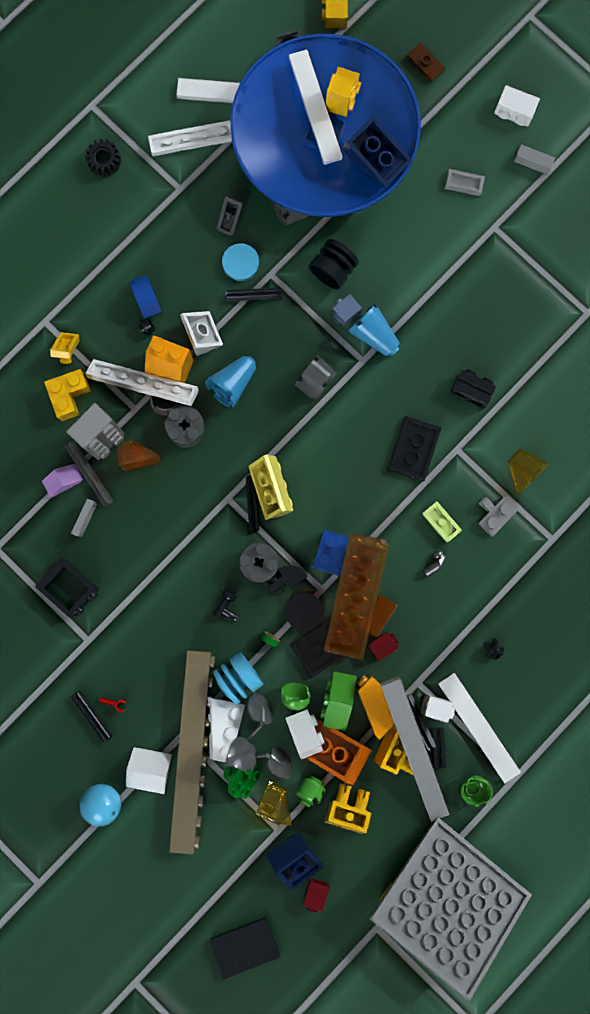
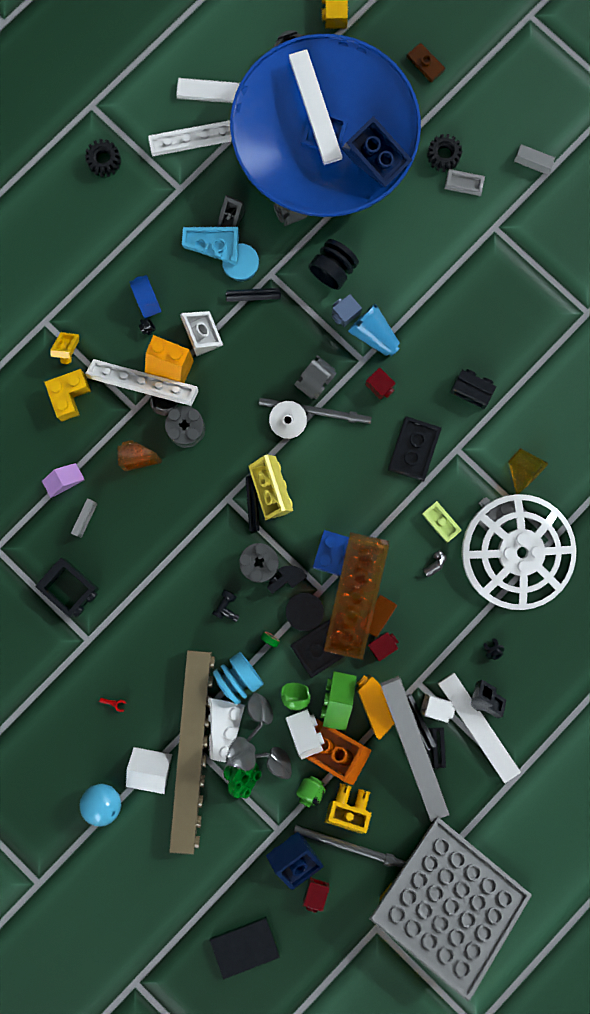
dark grey axle [64,441,113,507] -> none
light grey brick [67,403,125,461] -> none
black axle [71,691,112,743] -> none
dark azure cone [205,356,256,407] -> none
clear yellow slope [256,781,292,826] -> none
yellow brick [326,67,362,117] -> none
yellow brick [374,726,413,775] -> none
bright green hair [460,775,493,807] -> none
white brick [494,86,540,127] -> none
none -> medium azure wing [182,227,239,265]
none -> dark grey bar [259,398,372,424]
none -> white plate [269,401,307,439]
none -> dark grey bar [293,825,407,868]
none -> dark red brick [365,367,396,400]
none -> black tyre [427,134,462,172]
none -> white dish [462,494,576,610]
none -> black brick [471,680,507,719]

